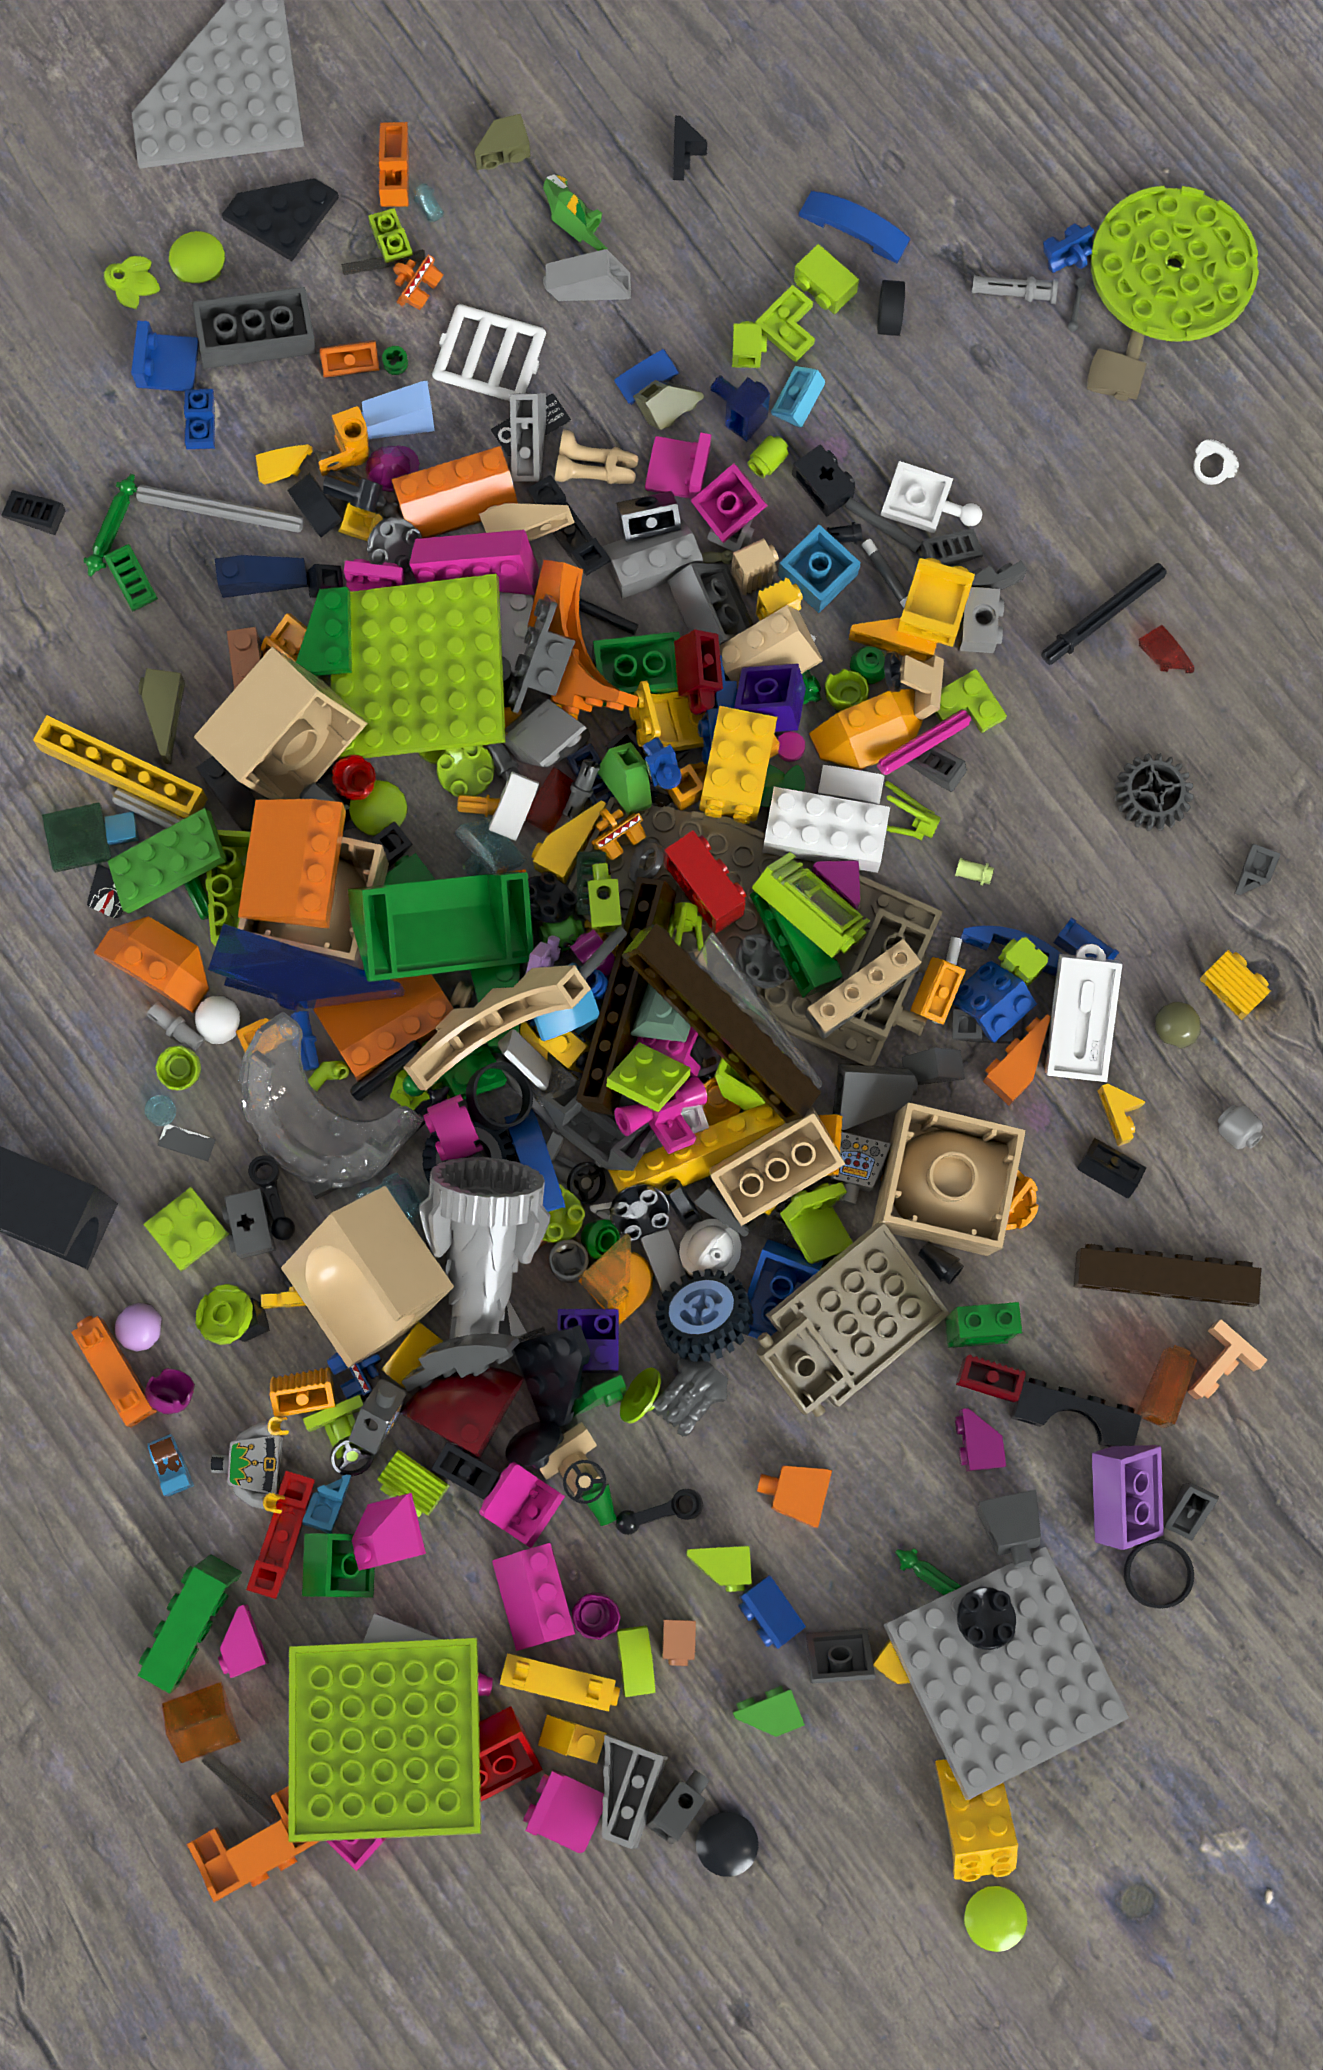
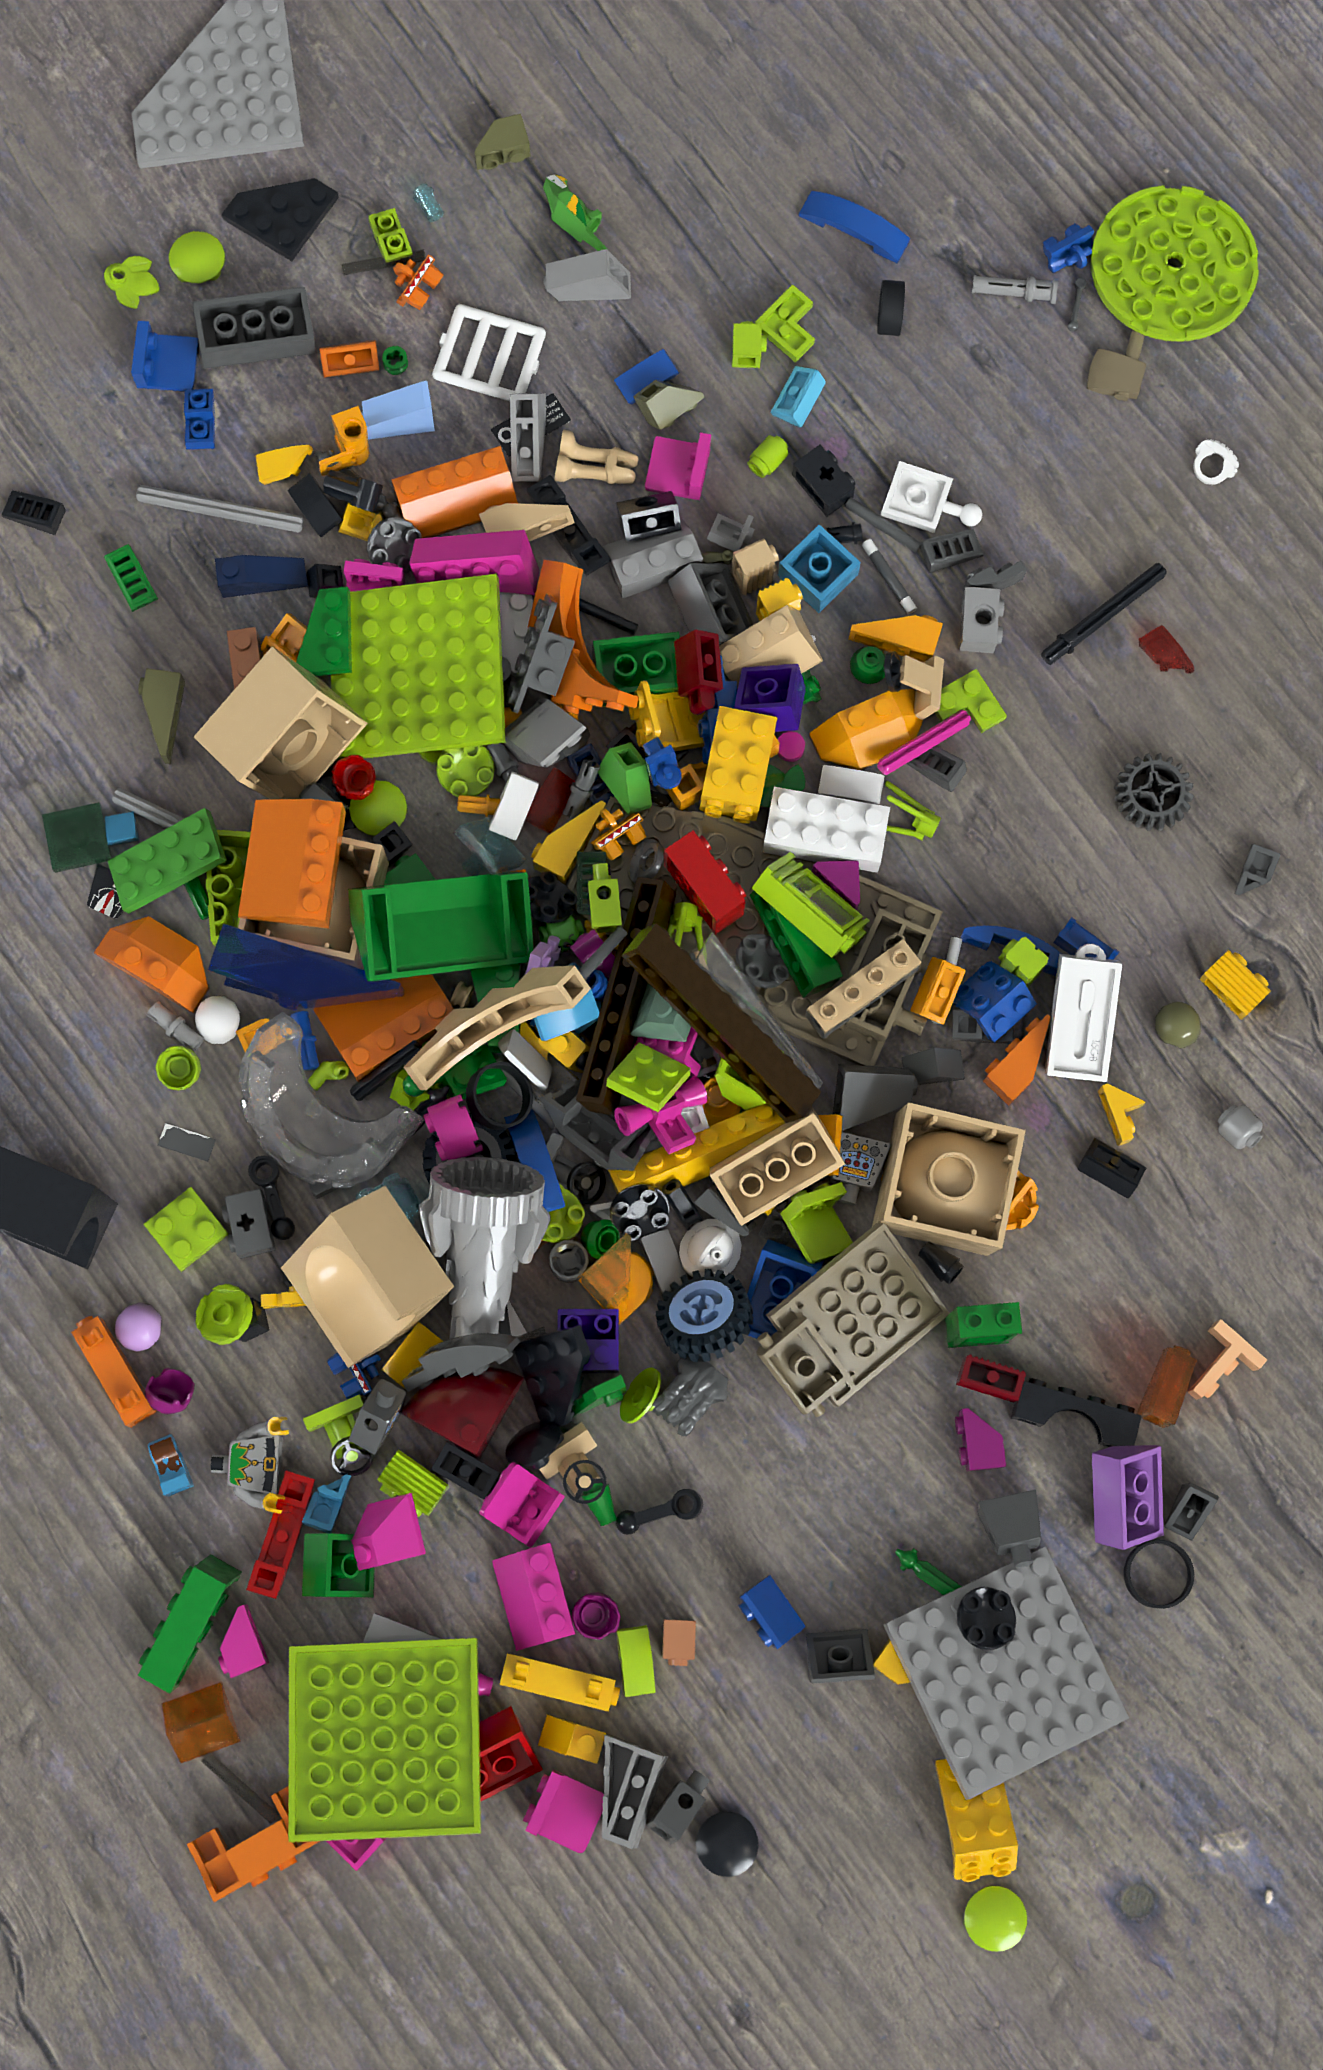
yellow brick [33,715,208,819] -> none
green wheel [83,474,138,577] -> none
clear light blue tile [145,1095,176,1126] -> none
black slope [196,756,256,832] -> none
light orange brick [270,1367,336,1417] -> none
magenta piece [365,445,420,492] -> none
orange slope [379,122,409,207] -> none
black slope [673,115,707,181] -> none
lime slope [686,1546,752,1592] -> none
dark pink slope [690,463,768,543] -> none
clear blue brick [710,375,770,442] -> none
bright green slope [732,1685,805,1737] -> none
orange torso [757,1466,832,1529] -> none
lime brick [794,244,859,315] -> none
lime hair [824,669,870,711] -> none
yellow panel [897,558,975,647] -> none
yellowish green pin [955,858,994,886] -> none
dark brown brick [1074,1244,1262,1307] -> none

